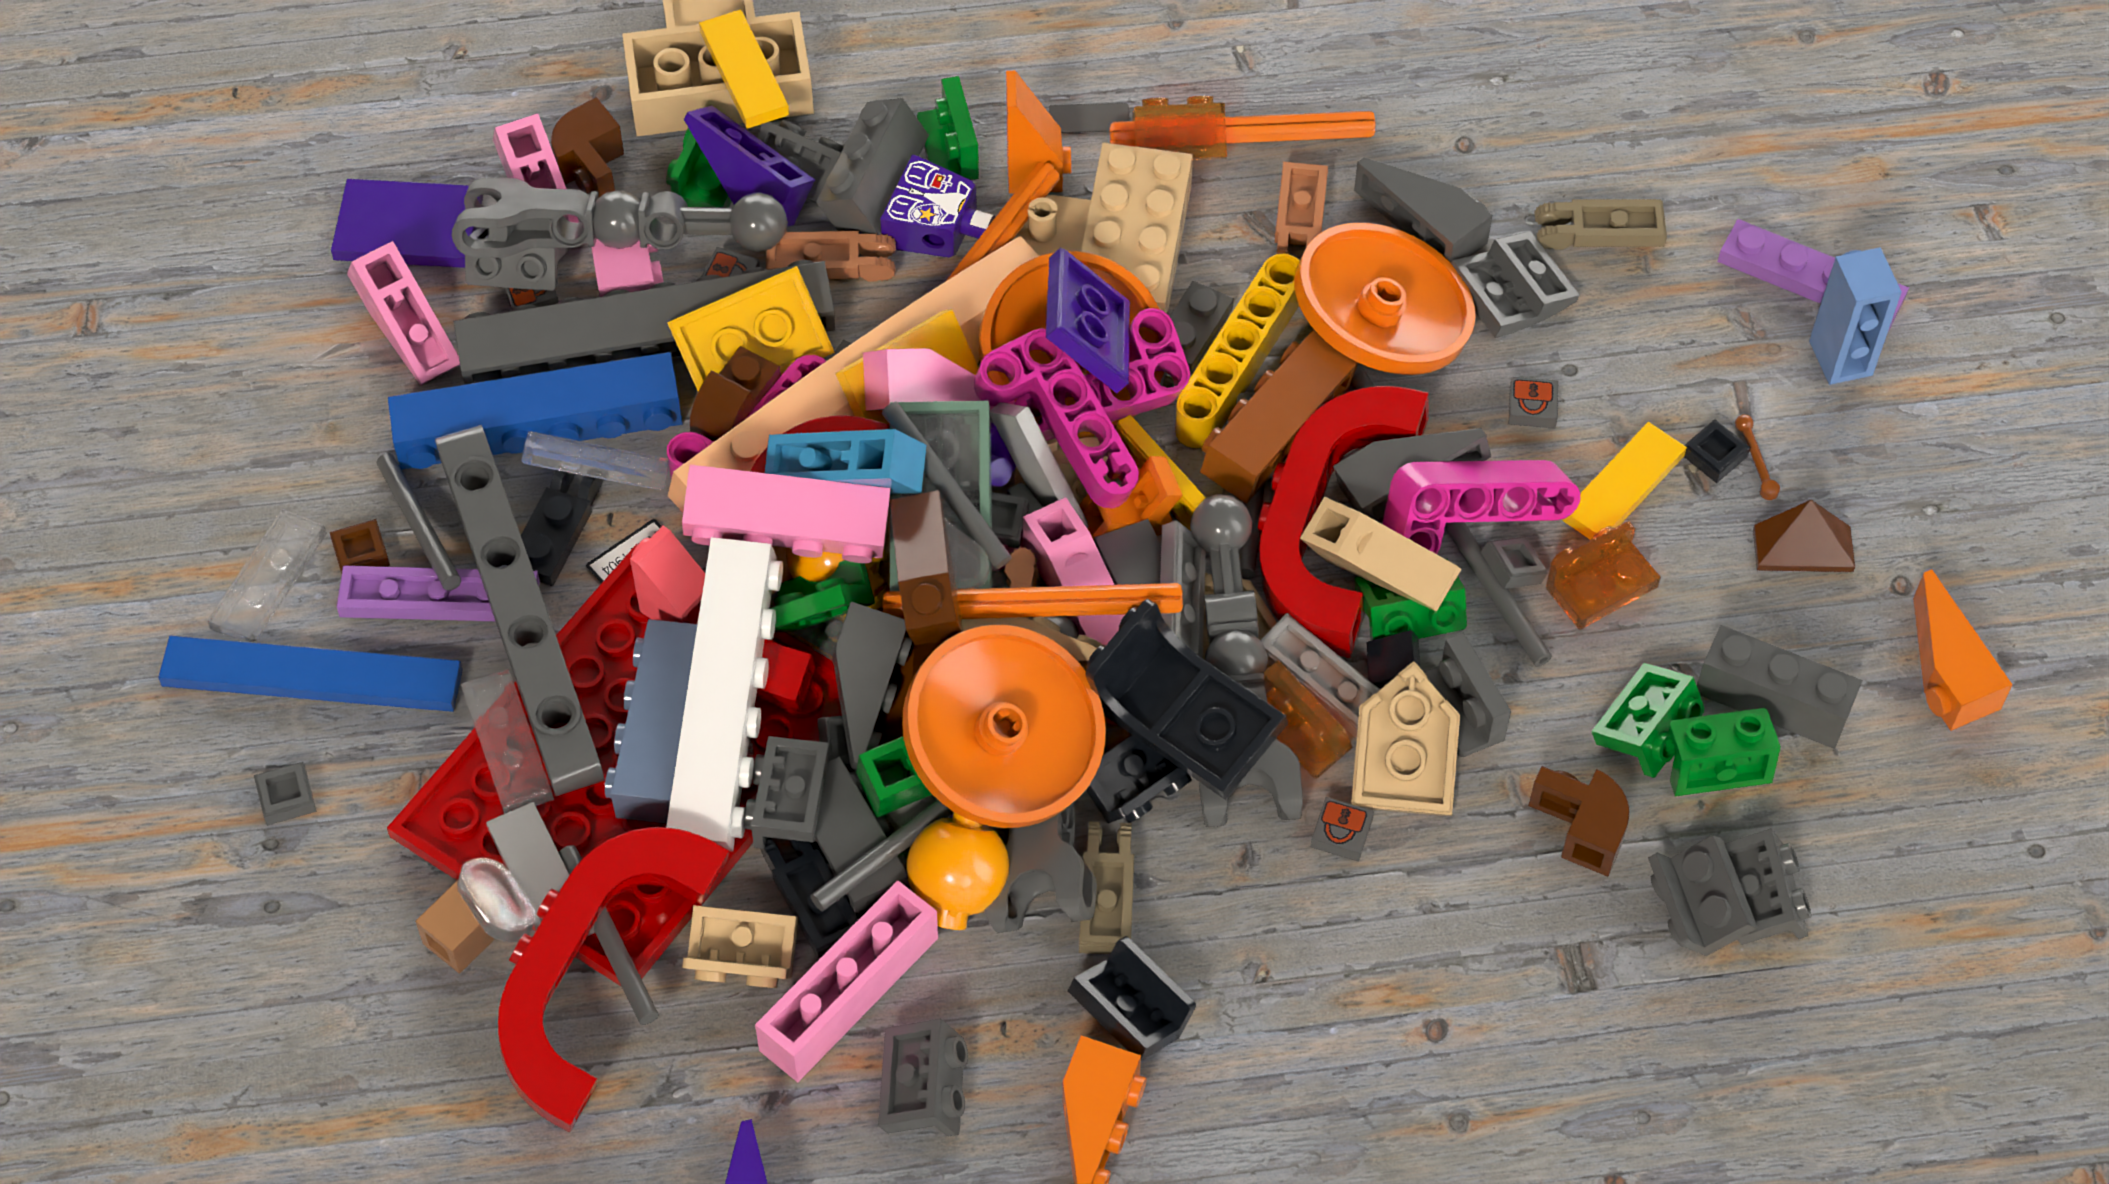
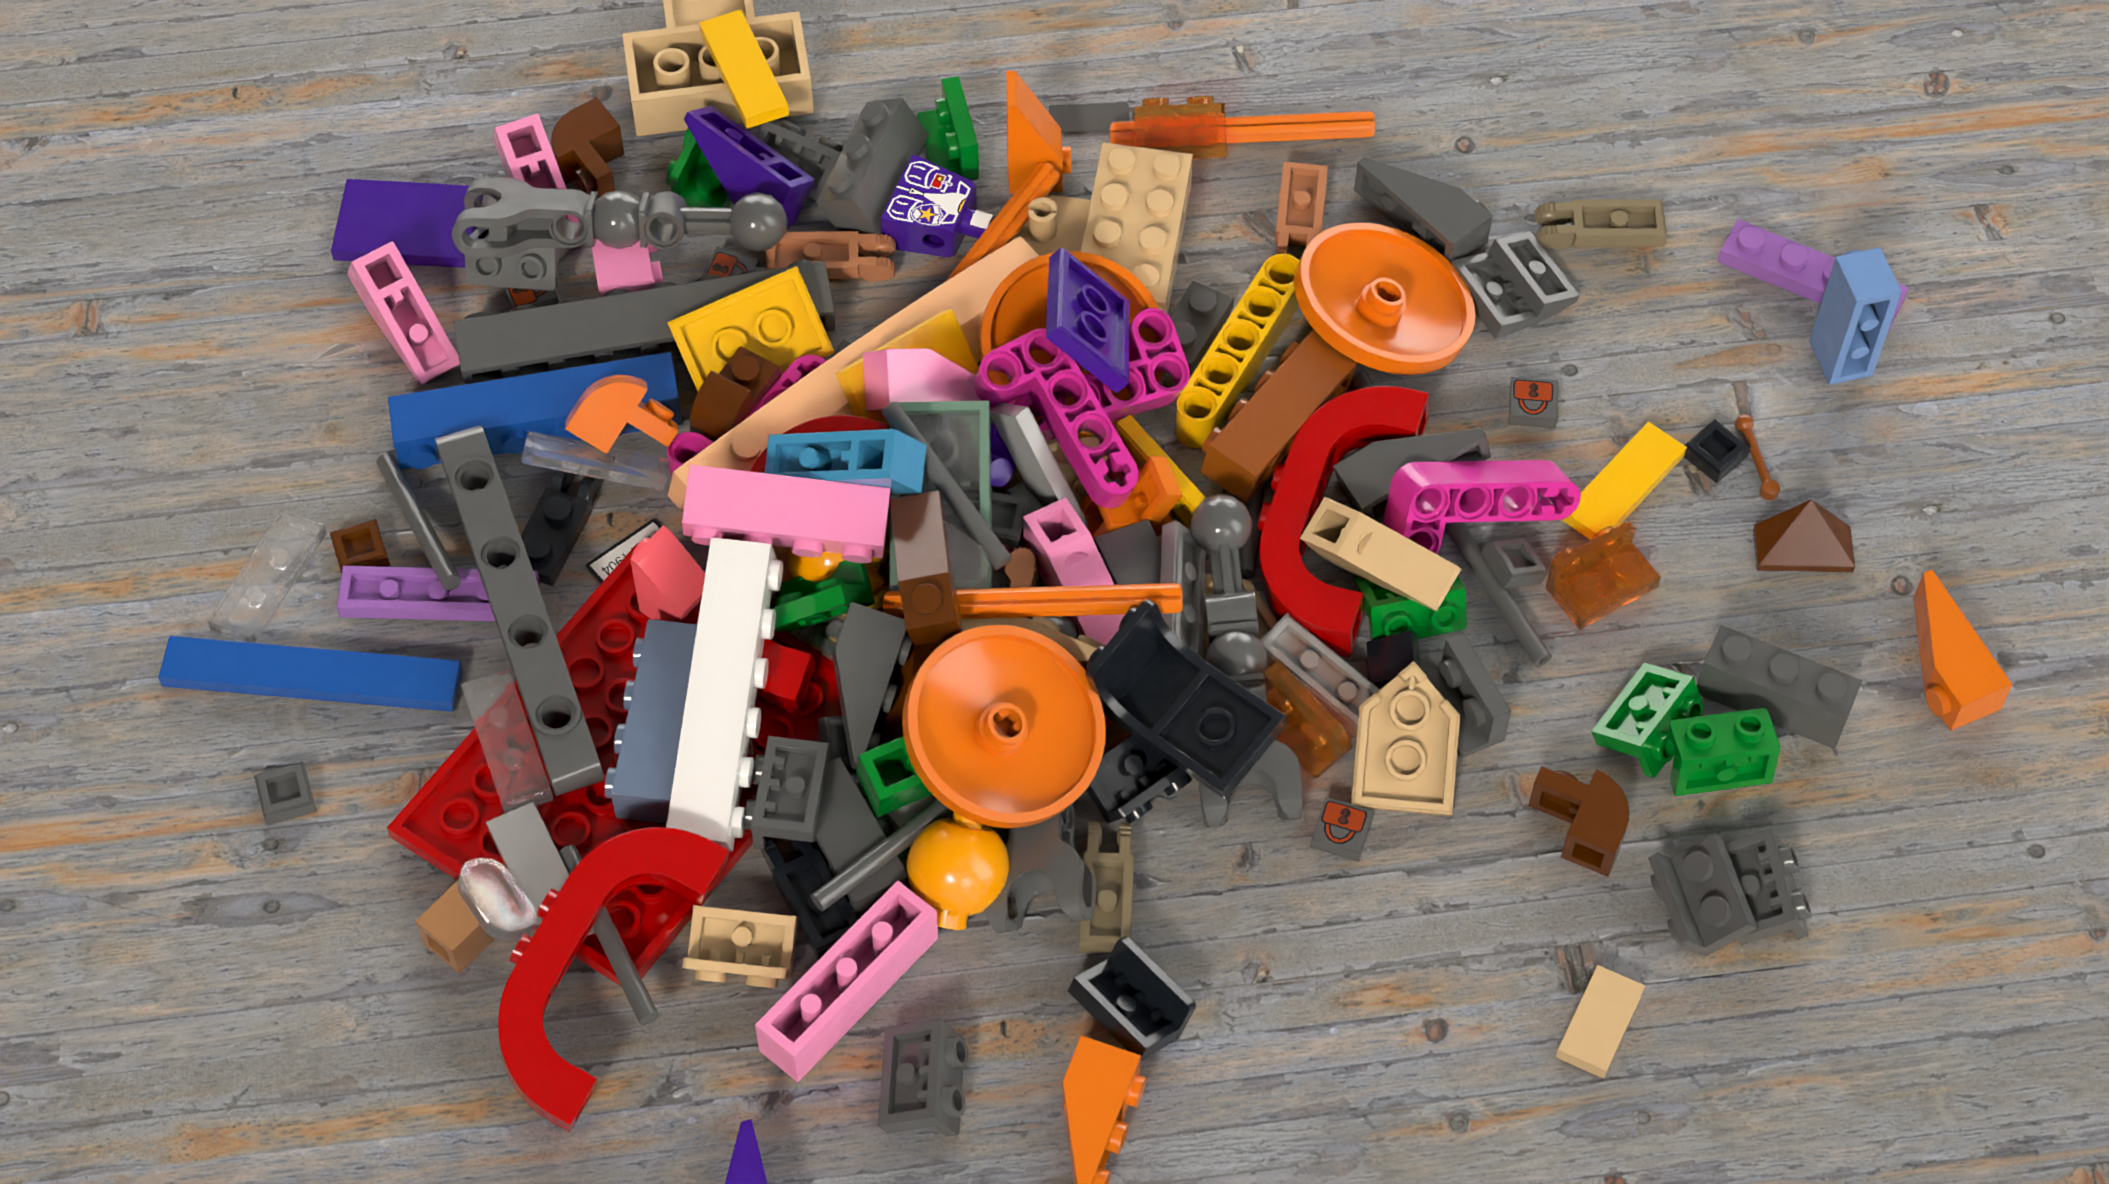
none -> orange brick [565,375,678,454]
none -> tan tile [1556,965,1646,1079]

